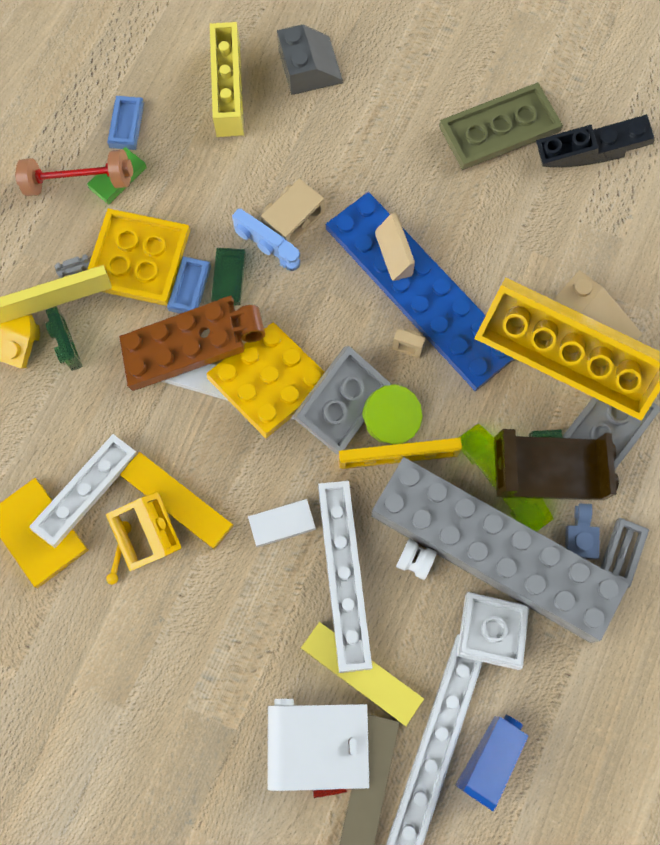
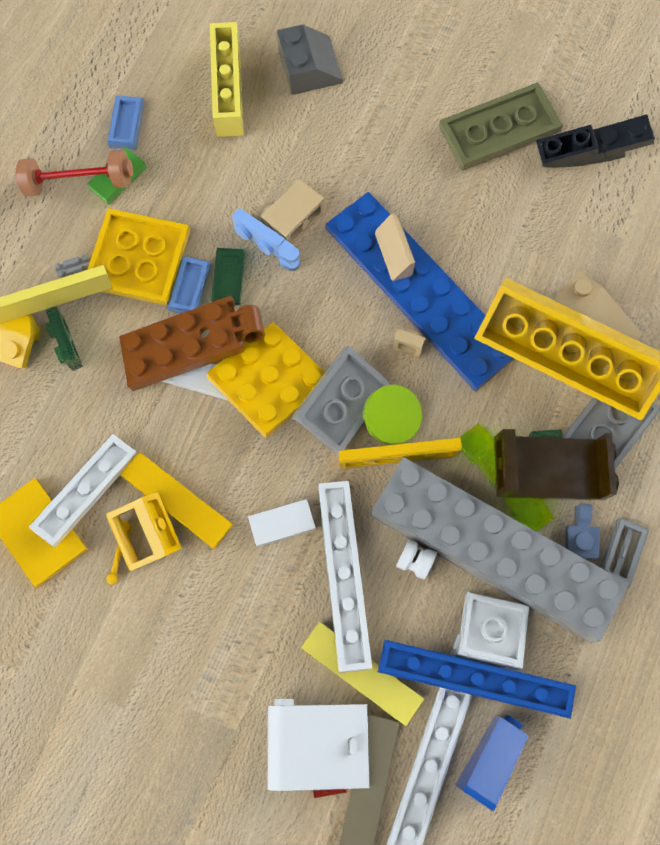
none -> blue tile [377,640,576,719]

